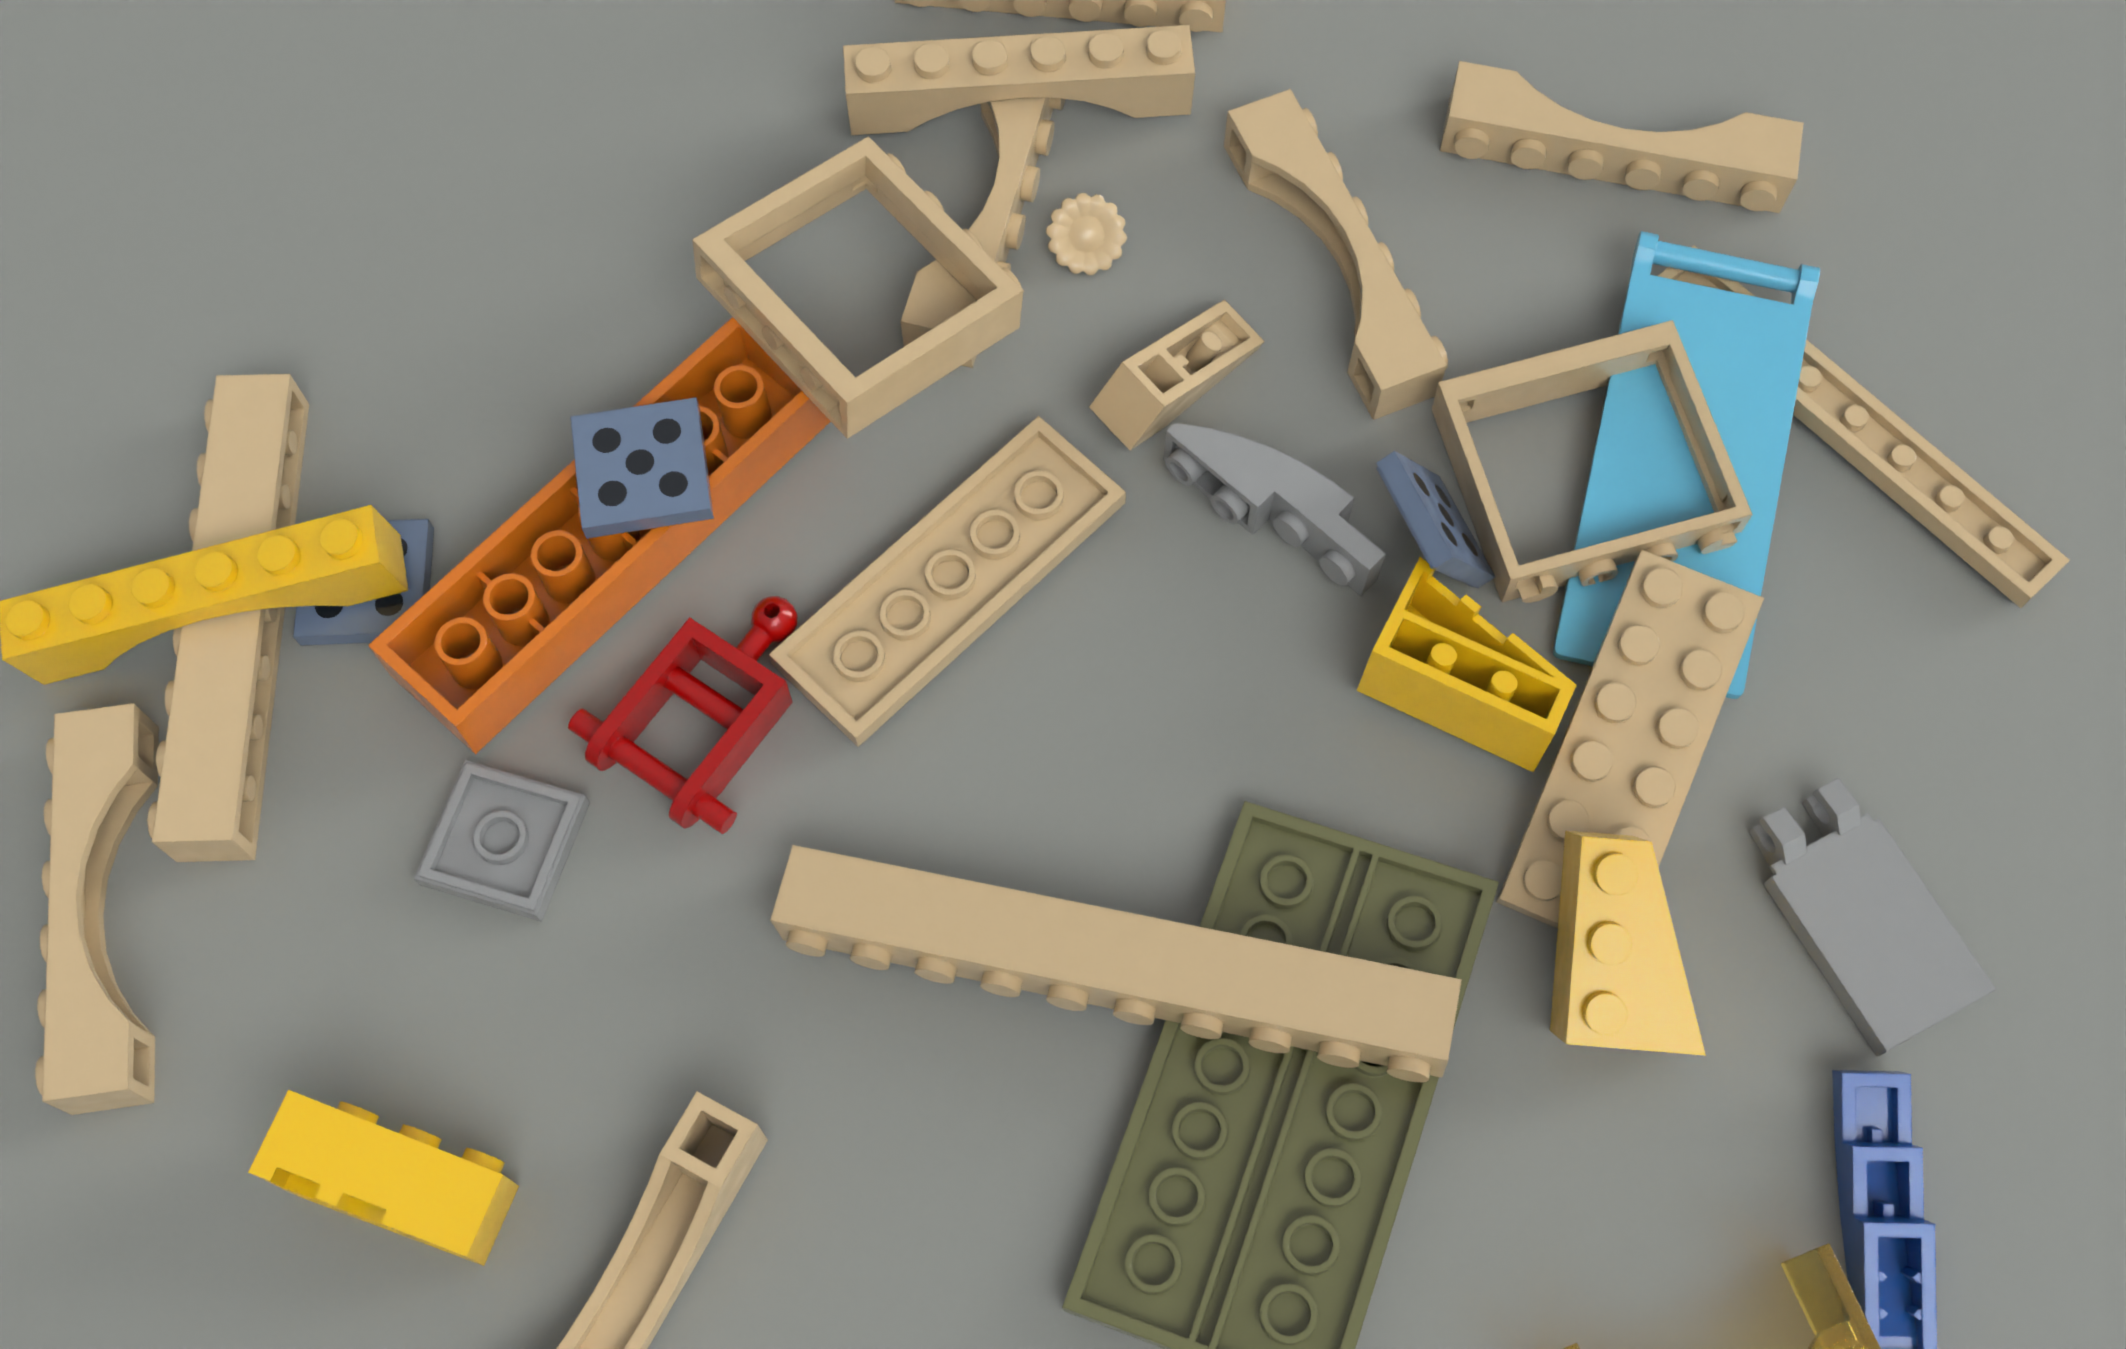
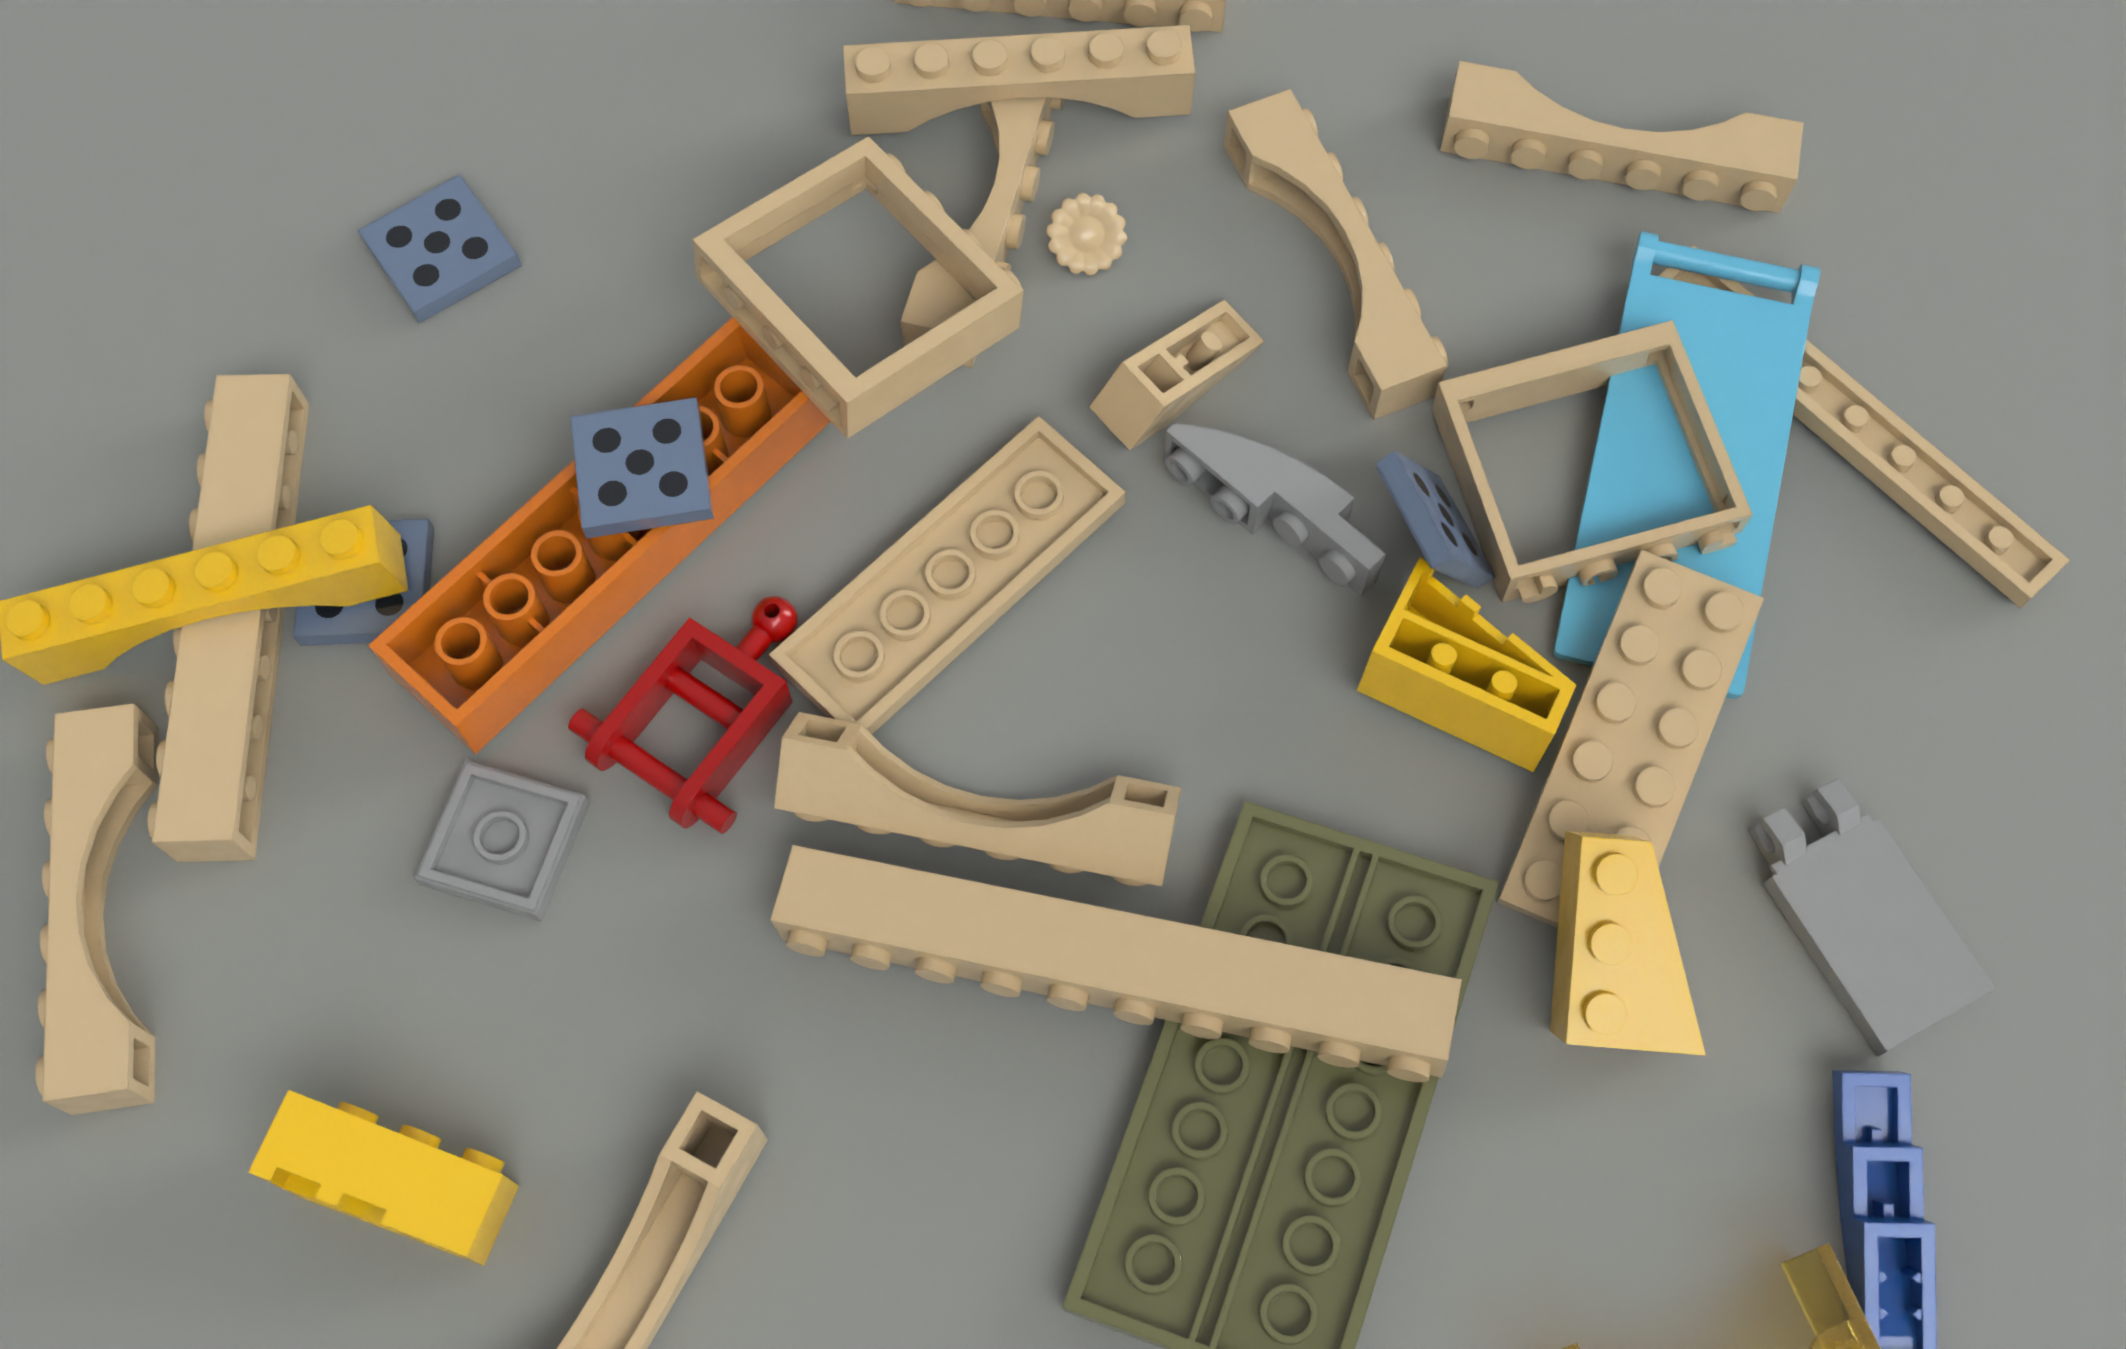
none -> sand blue tile [357,174,522,323]
none -> tan arch [774,712,1182,886]

